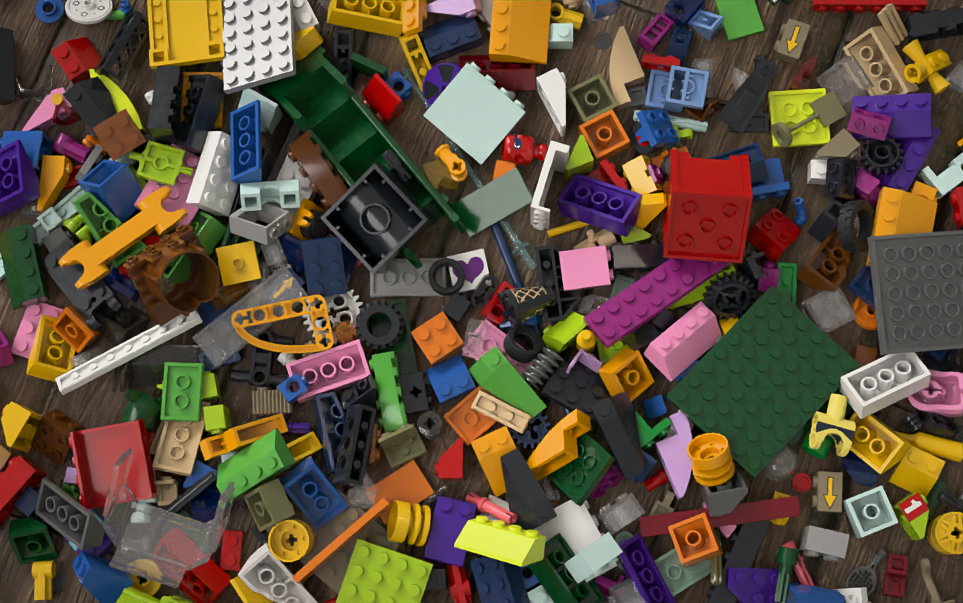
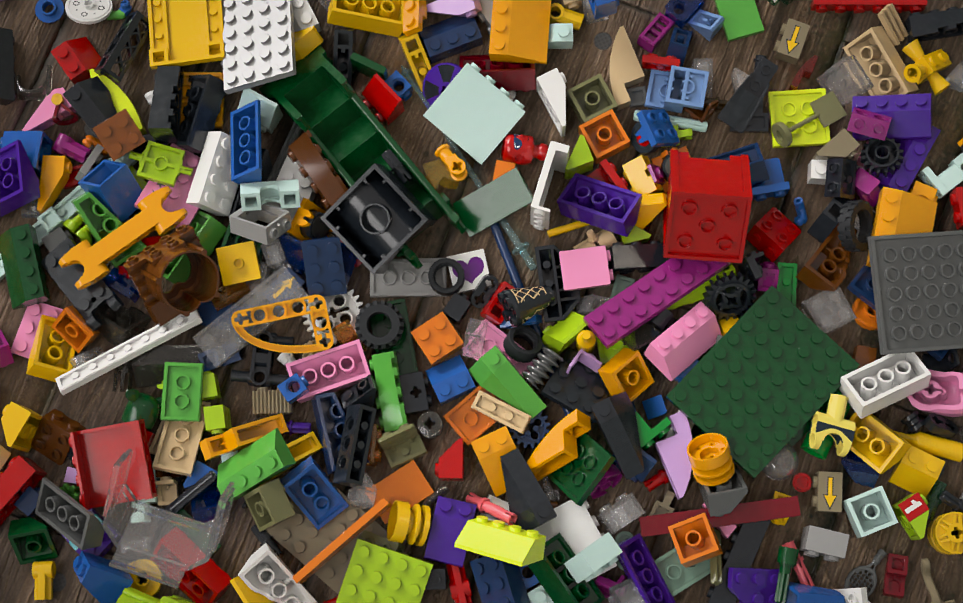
red plate [220,530,244,571] -> none
yellow wheel [268,519,315,562] -> none

